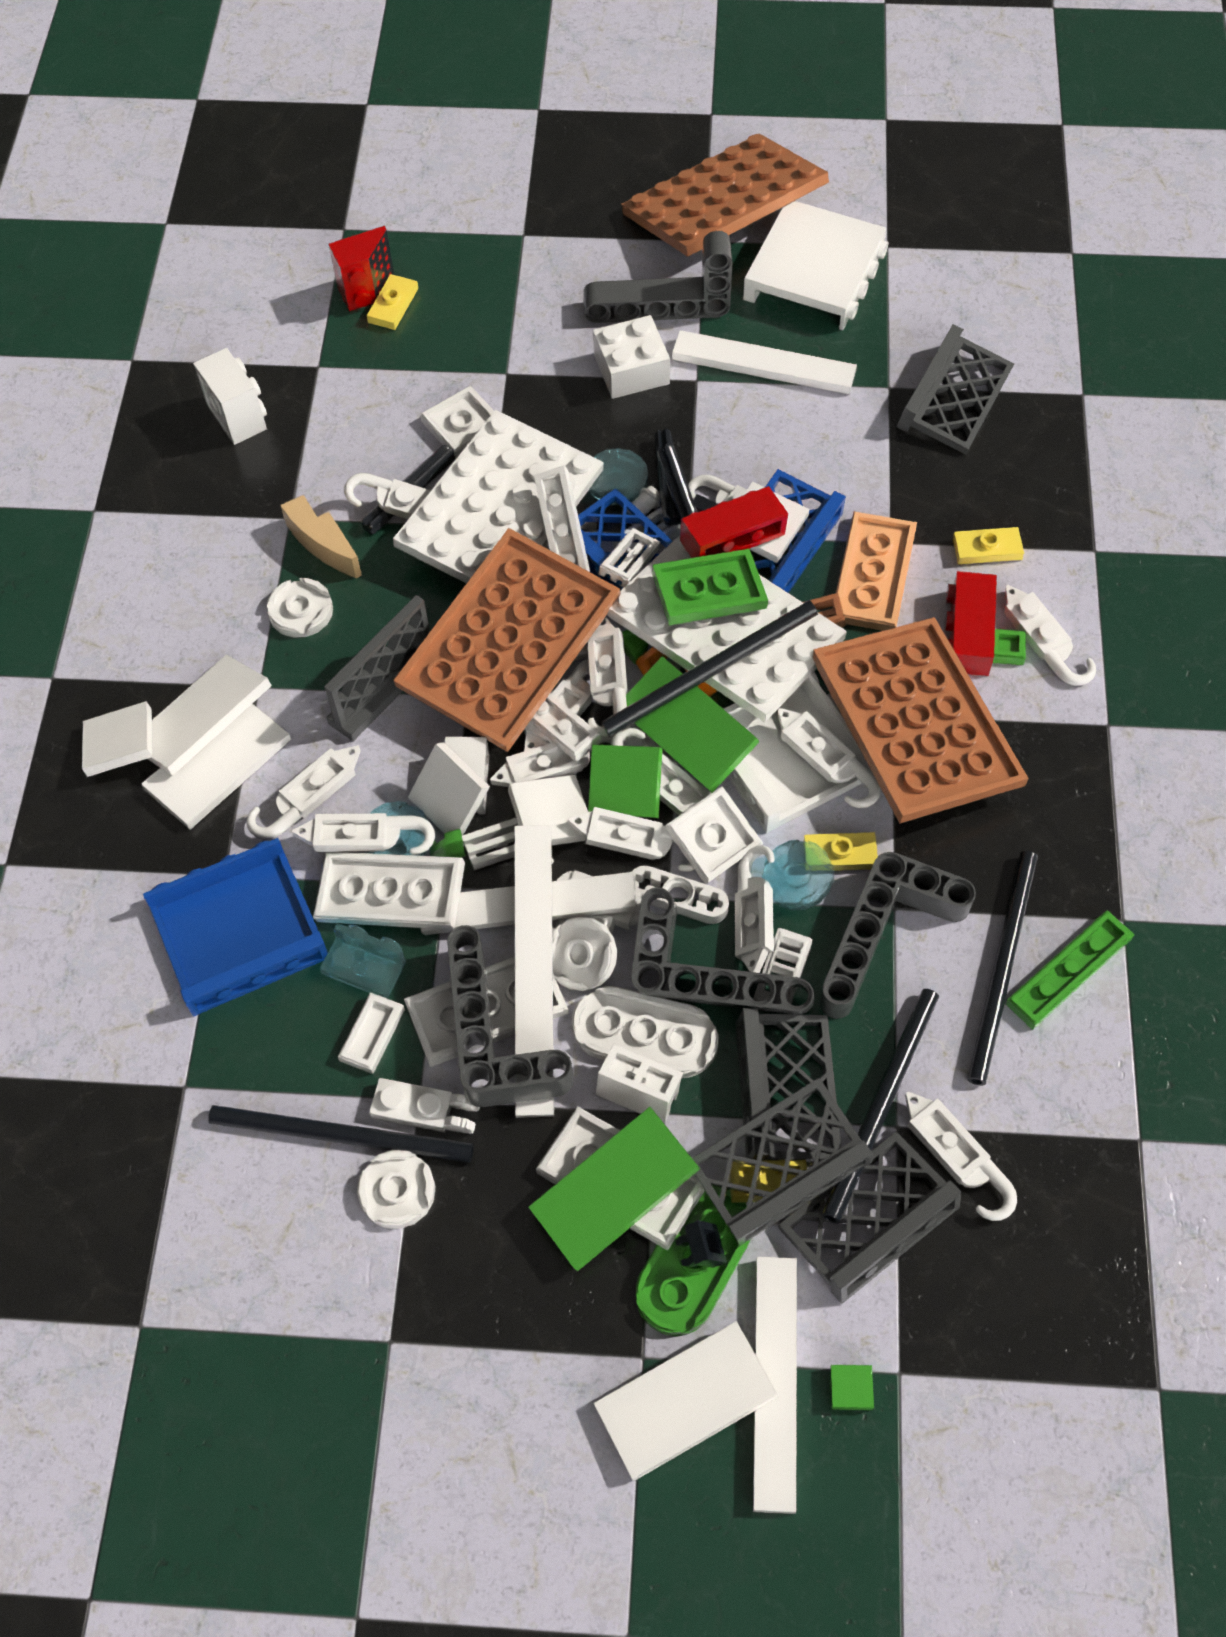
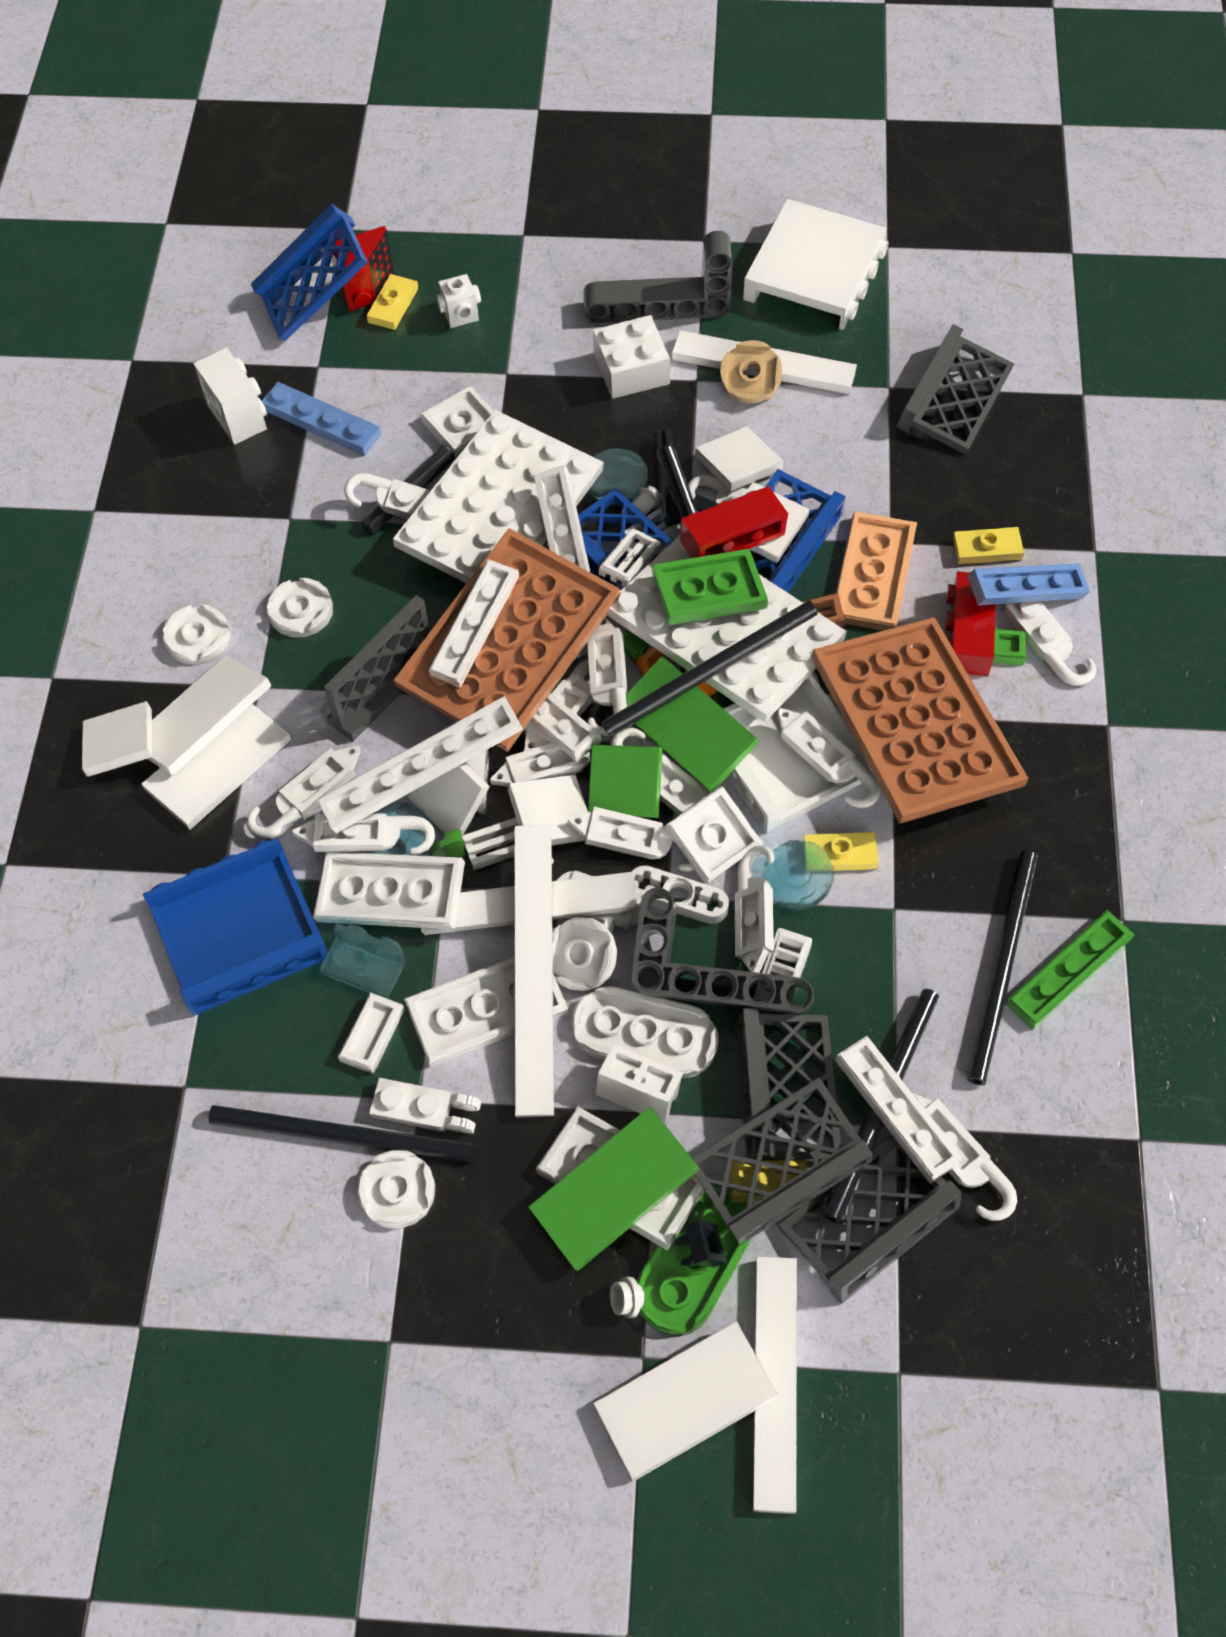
tan slope [280,495,362,578] -> none
dark grey beam [447,925,574,1107] -> none
nougat plate [621,133,829,257] -> none
dark grey beam [820,852,976,1019] -> none
bright green tile [830,1365,874,1410] -> none
none -> white tile [163,604,230,665]
none -> blue fence [251,204,368,341]
none -> medium blue plate [262,382,381,456]
none -> white plate [318,696,523,833]
none -> white tile [428,559,519,688]
none -> white brick [436,274,481,328]
none -> white plate [610,1277,644,1318]
none -> white tile [695,426,783,491]
none -> tan plate [720,340,782,404]
none -> white tile [835,1036,963,1184]
none -> medium blue plate [967,563,1090,605]

